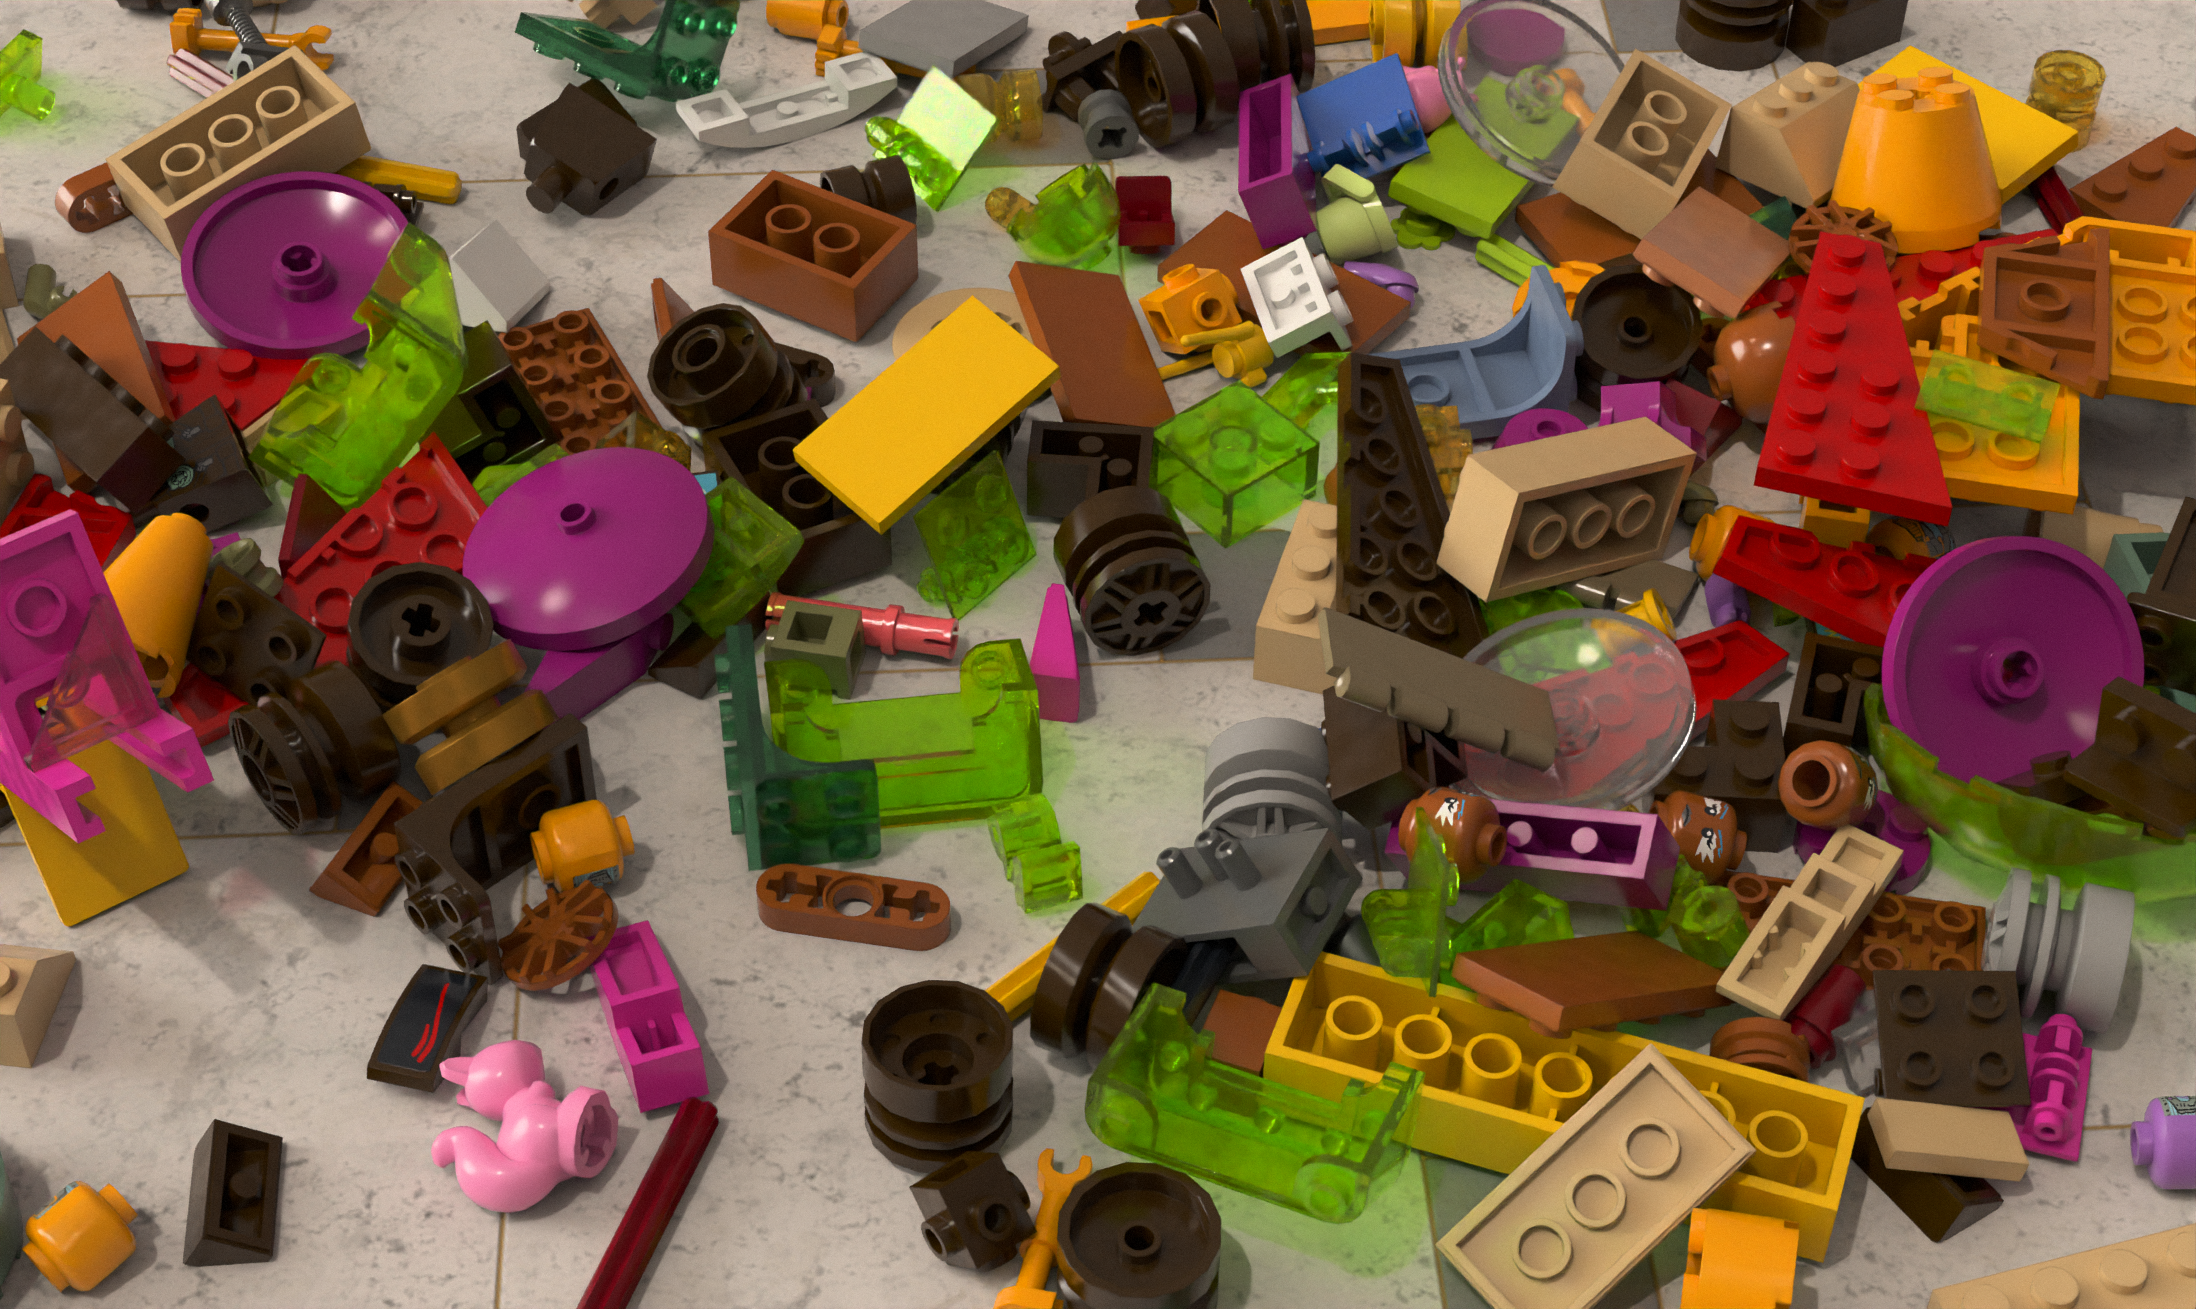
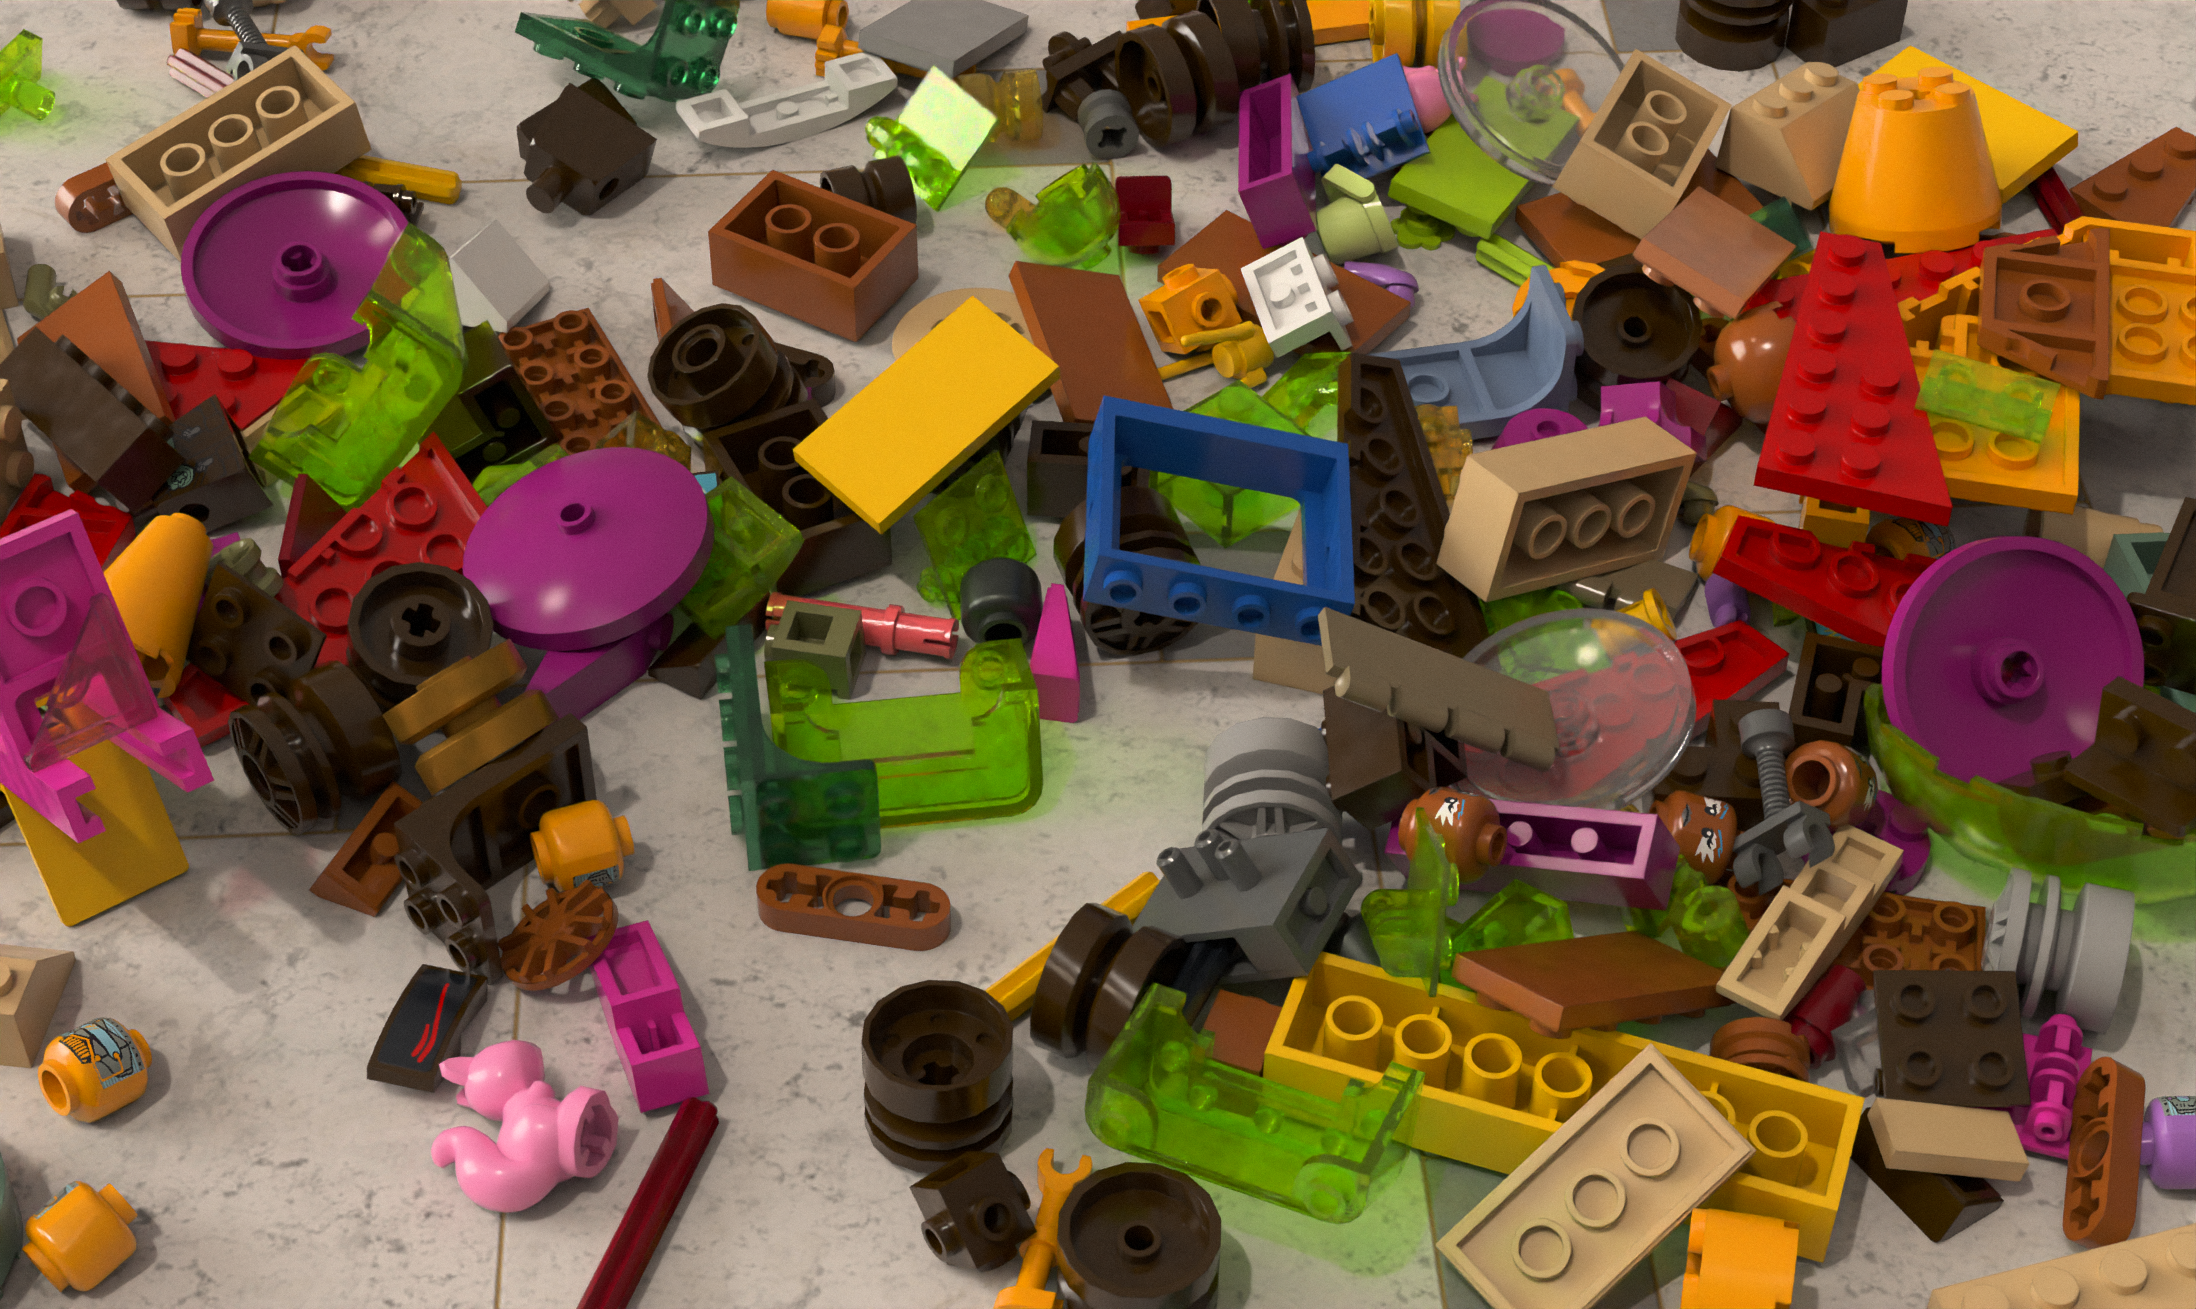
dark brown slope [183,1119,283,1267] -> none
clear neon green leg [986,792,1083,914] -> none
dark orange wheel [1788,200,1898,273] -> none
clear yellow wheel [2025,50,2106,153] -> none
none -> light orange head [38,1017,152,1123]
none -> pearl dark grey head [960,557,1043,652]
none -> blue piece [1083,395,1355,646]
none -> dark grey bar [1732,709,1835,896]
none -> dark orange beam [2062,1056,2146,1250]

